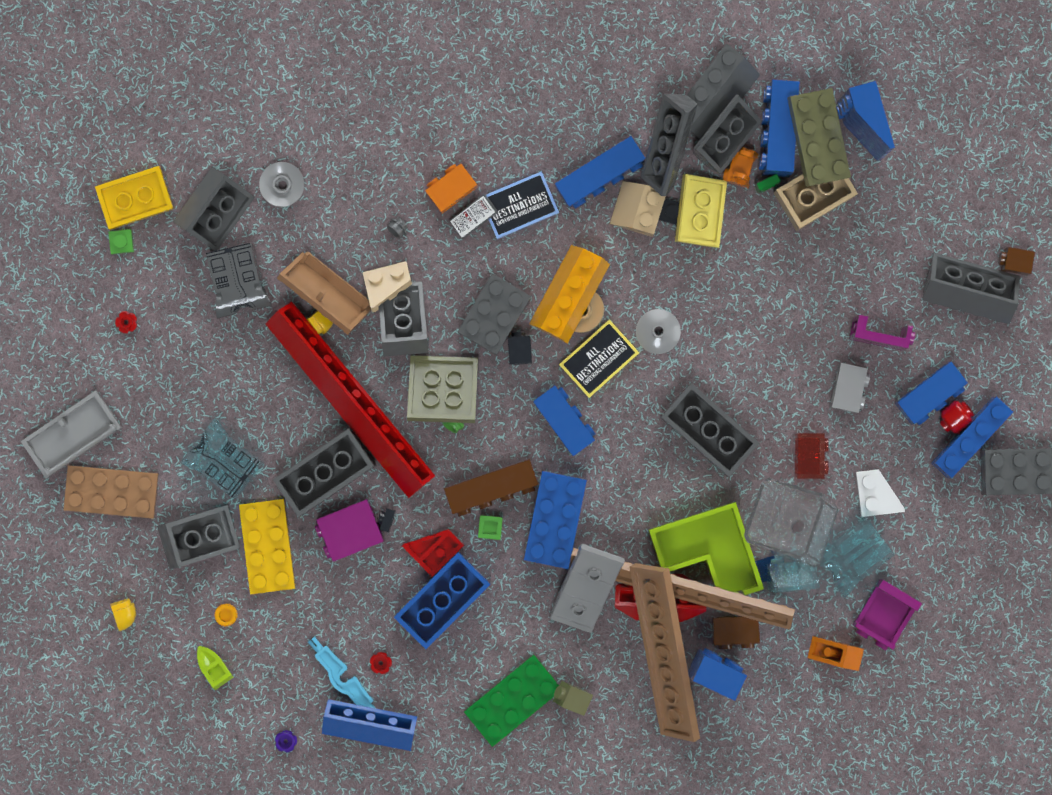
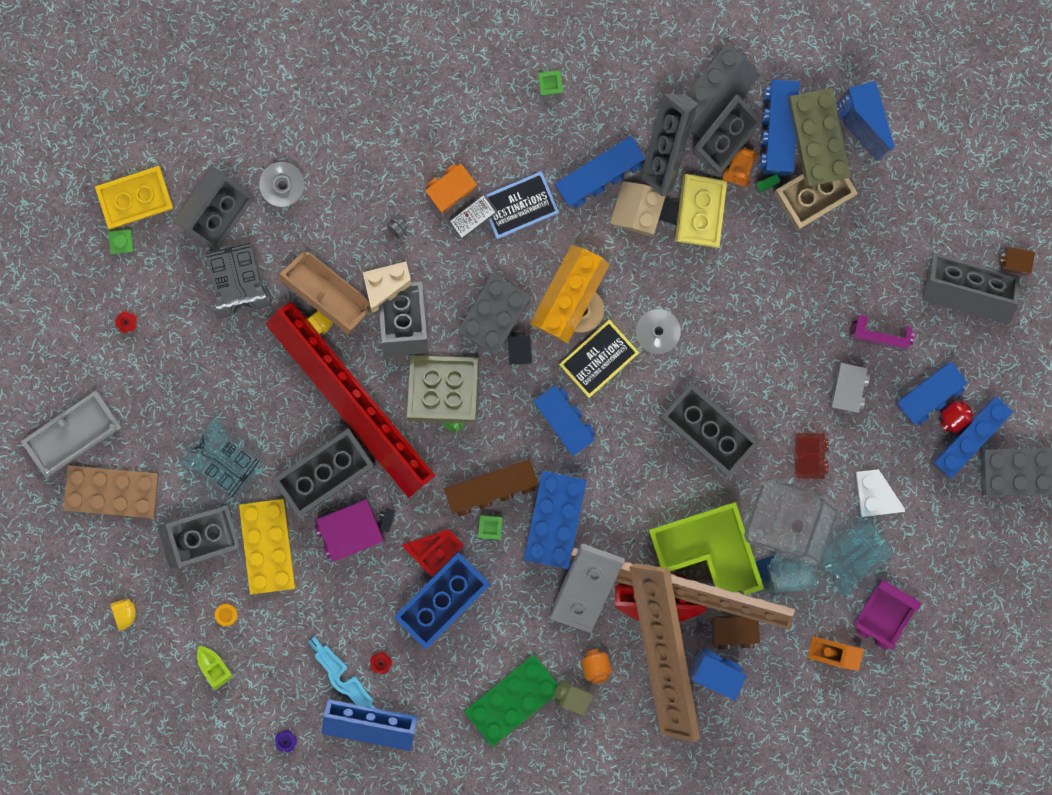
none -> bright green plate [538,70,563,97]
none -> orange head [580,649,613,684]

